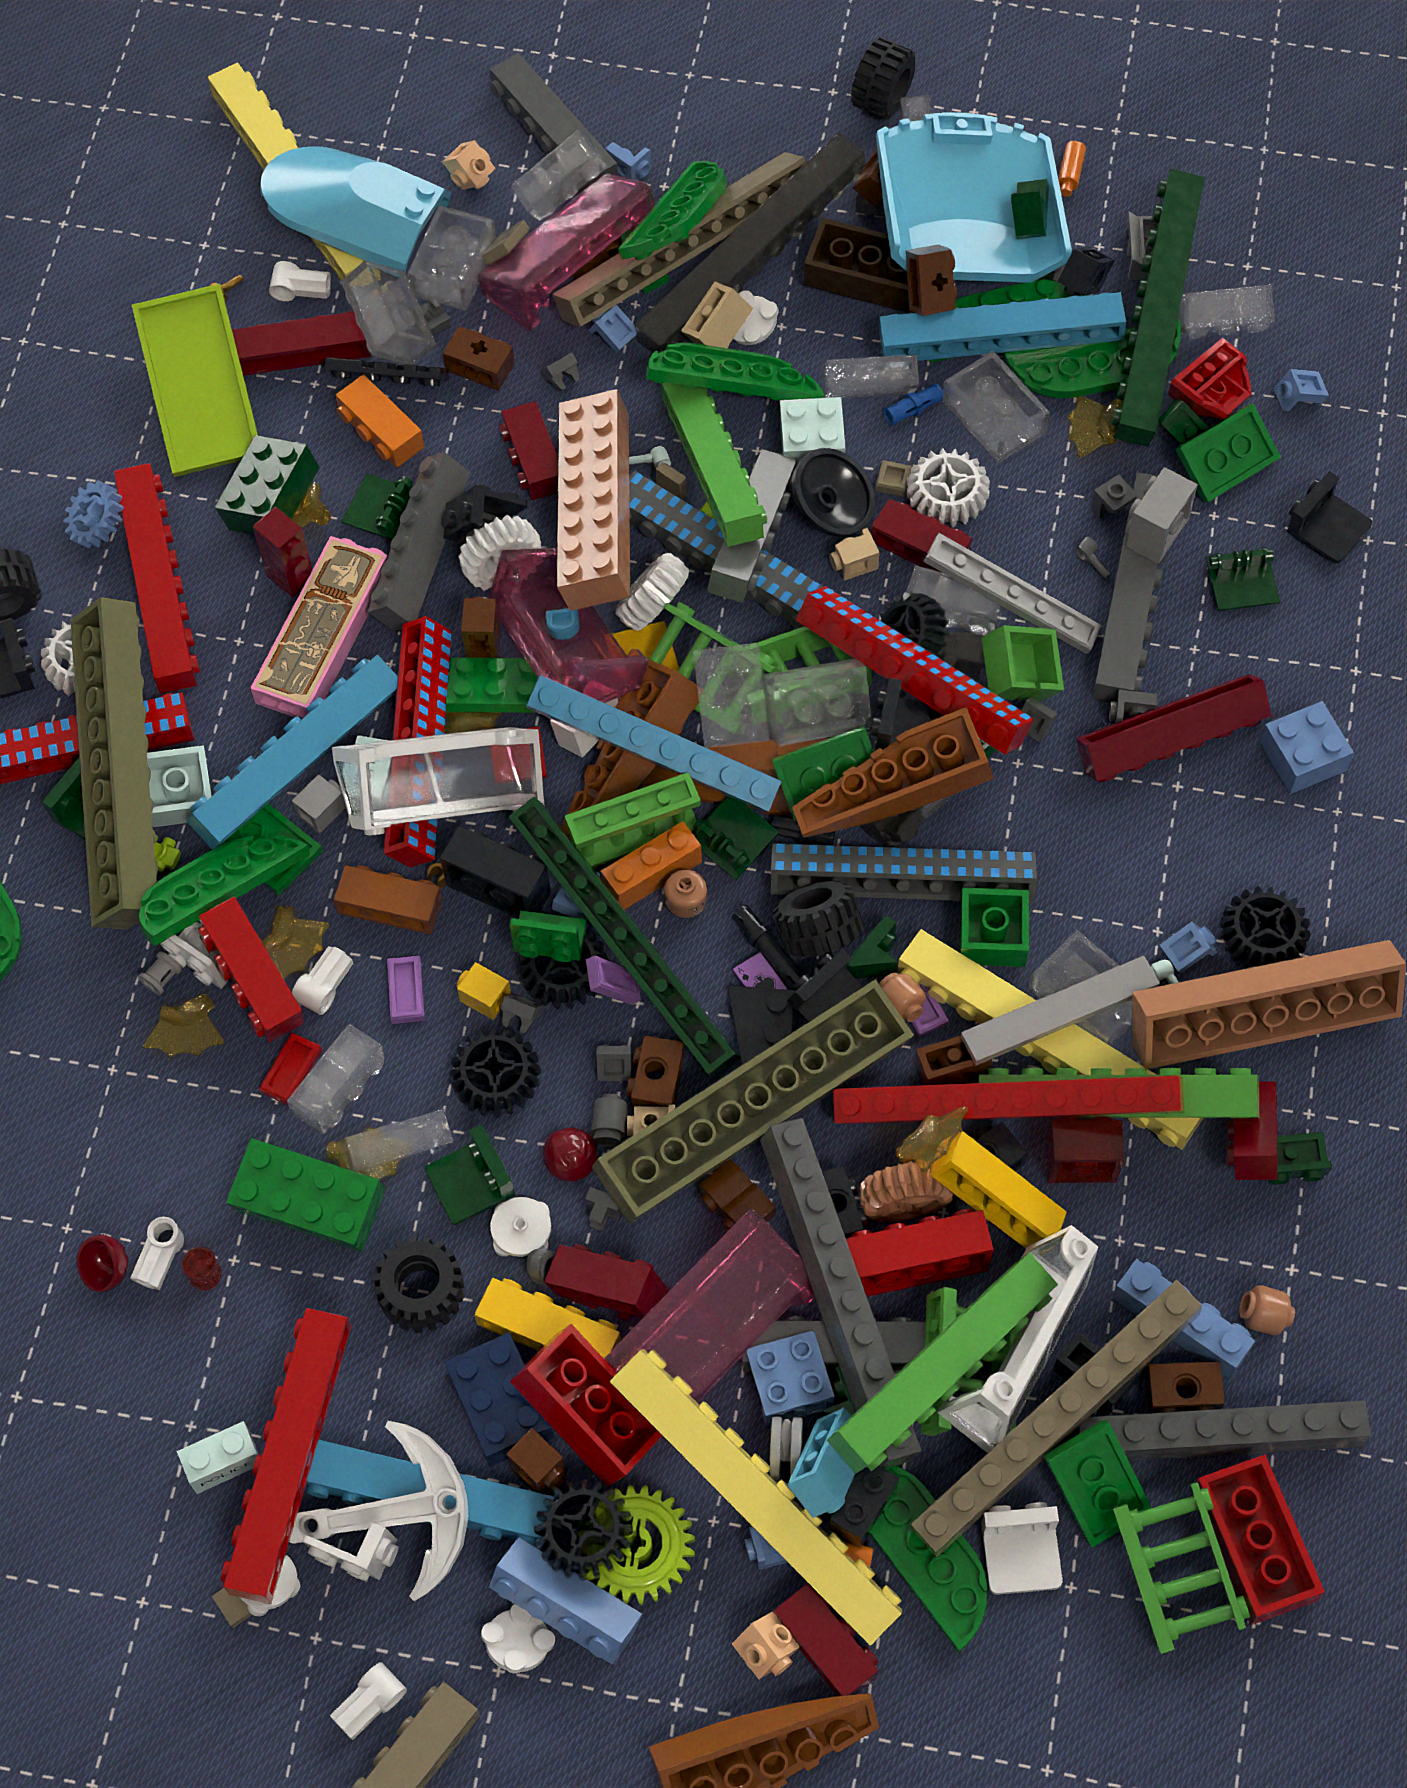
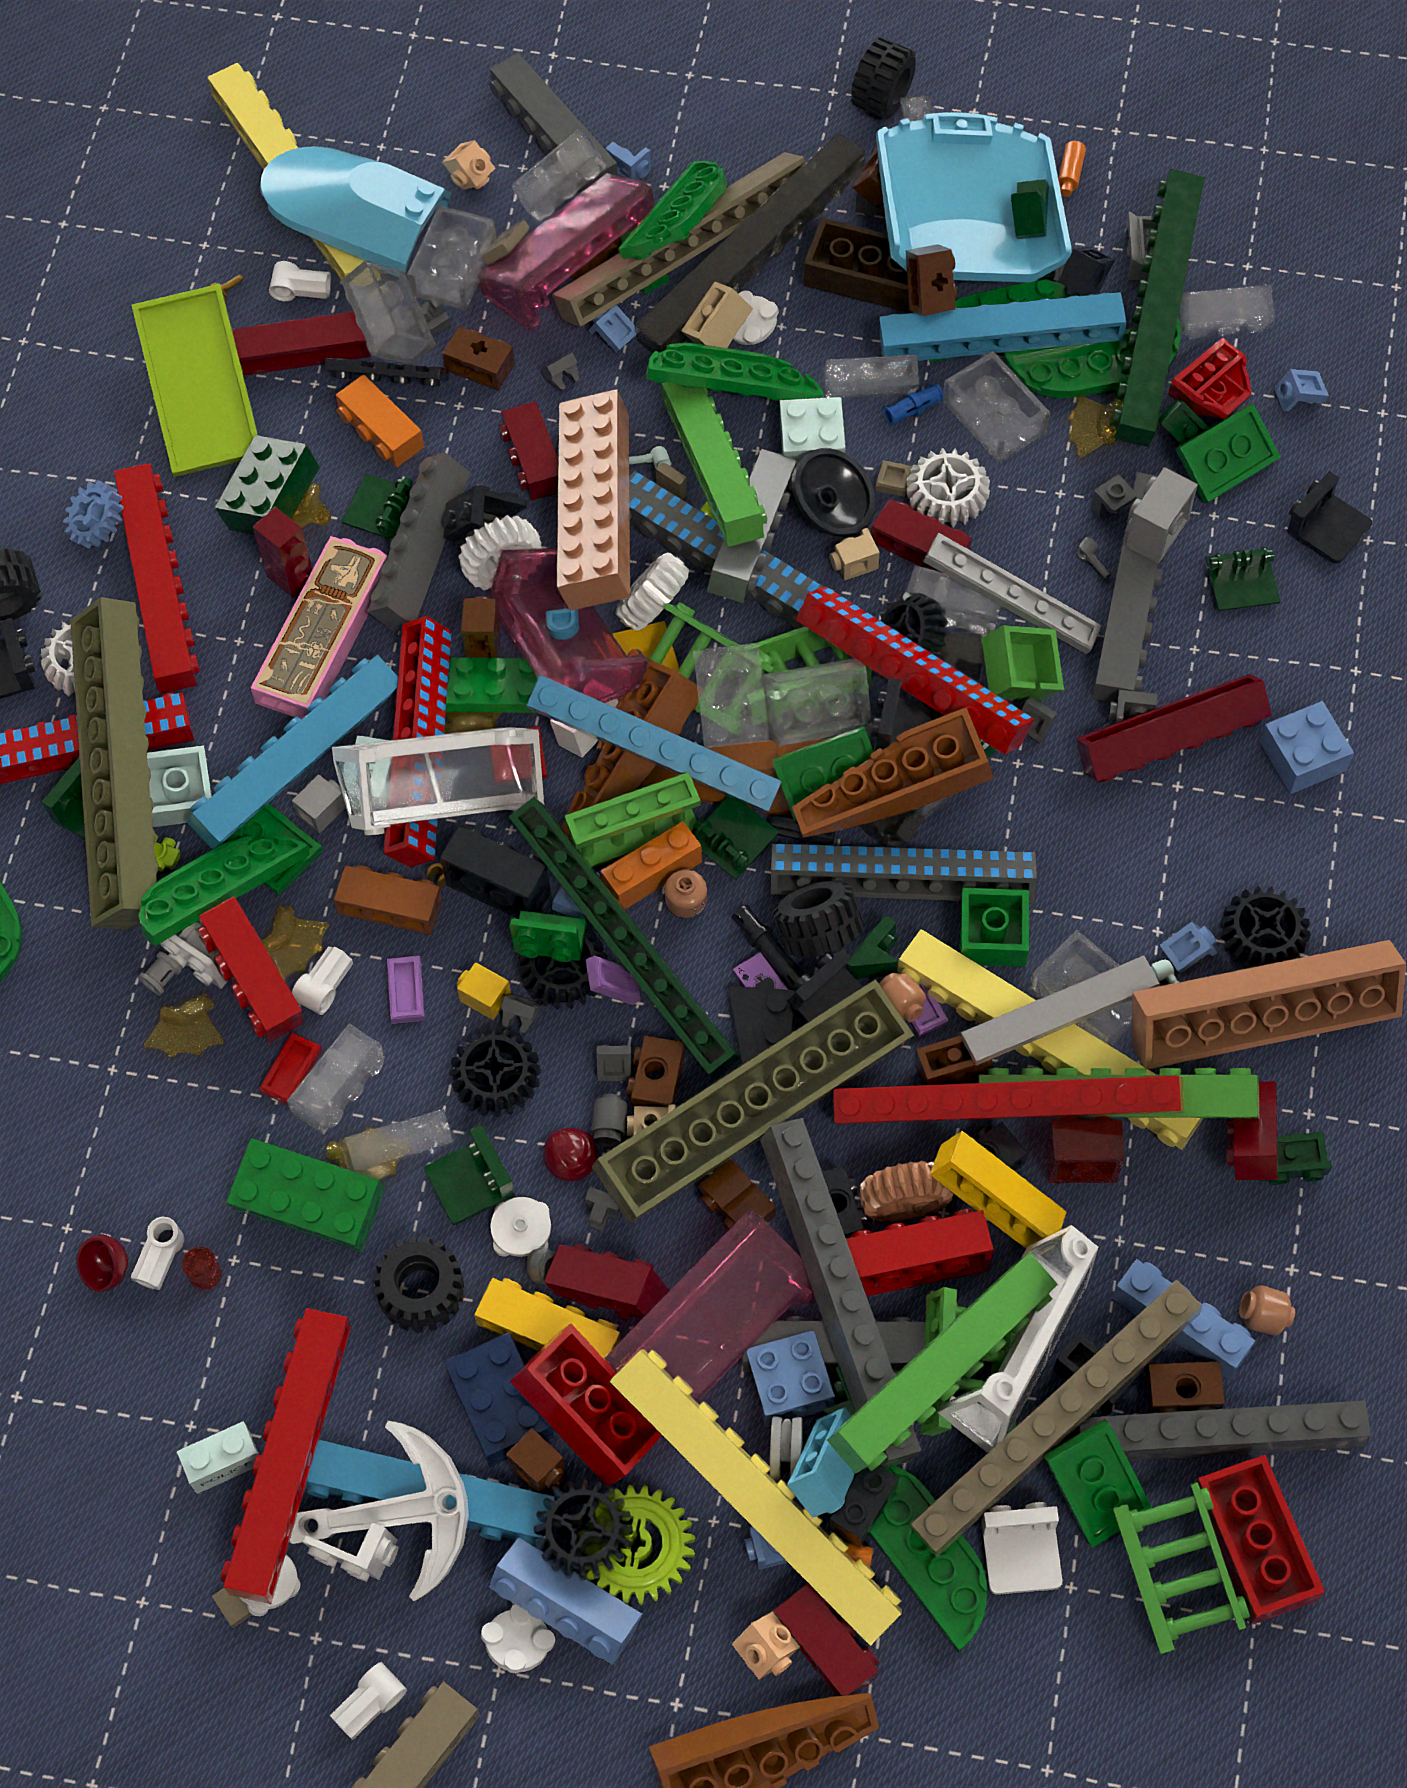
clear yellow arm [895,1106,968,1174] -> none

